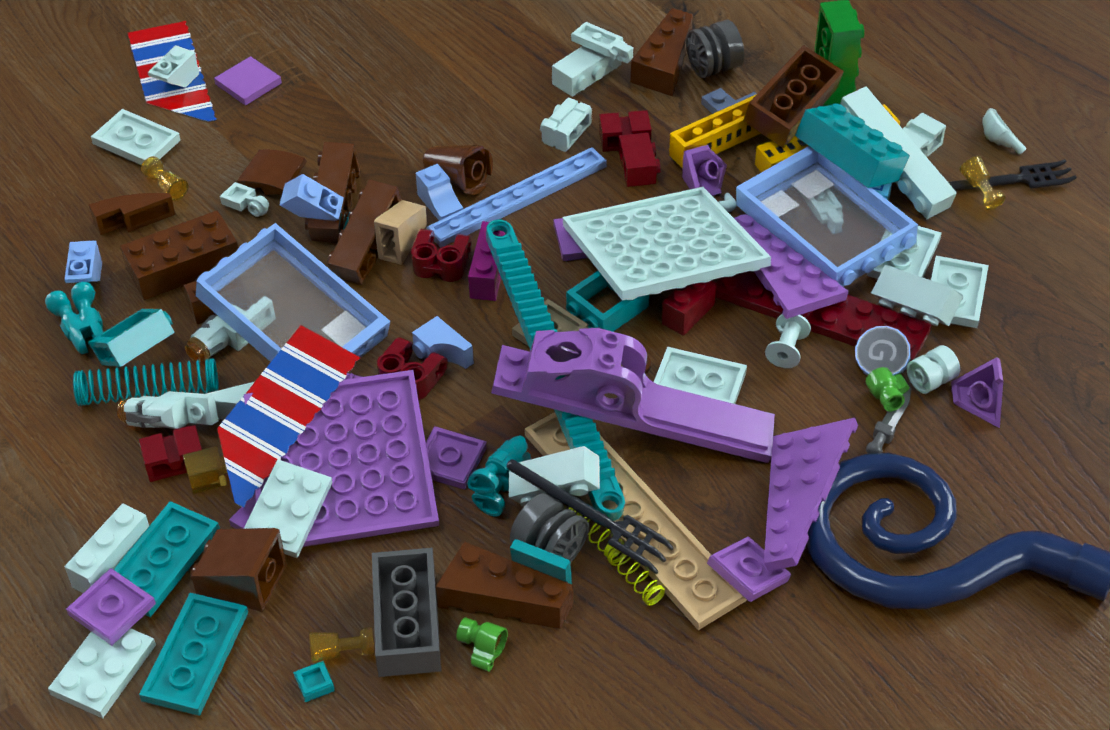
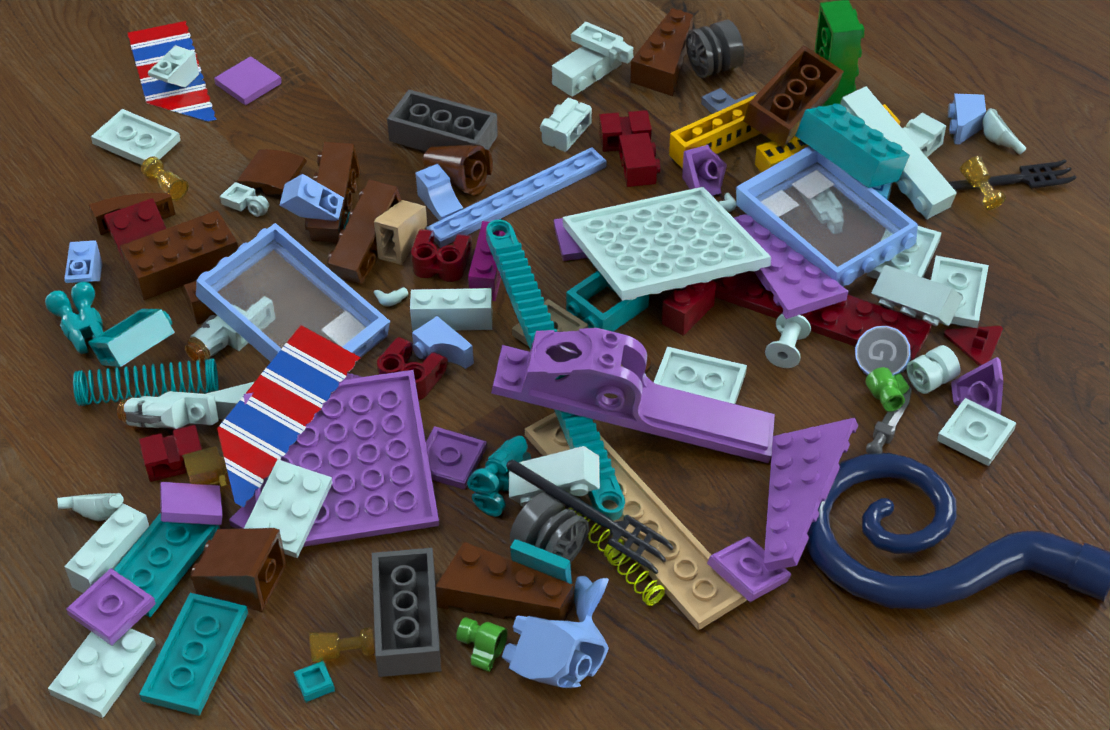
none -> light aqua piece [57,493,123,521]
none -> dark red plate [104,198,166,264]
none -> medium lavender tile [160,482,222,525]
none -> light aqua animal [374,287,409,307]
none -> dark grey brick [387,90,498,151]
none -> light aqua brick [410,288,493,331]
none -> light blue hips [502,576,609,688]
none -> light aqua plate [937,398,1016,466]
none -> dark red piece [944,326,1003,366]
none -> light blue slope [948,94,986,144]

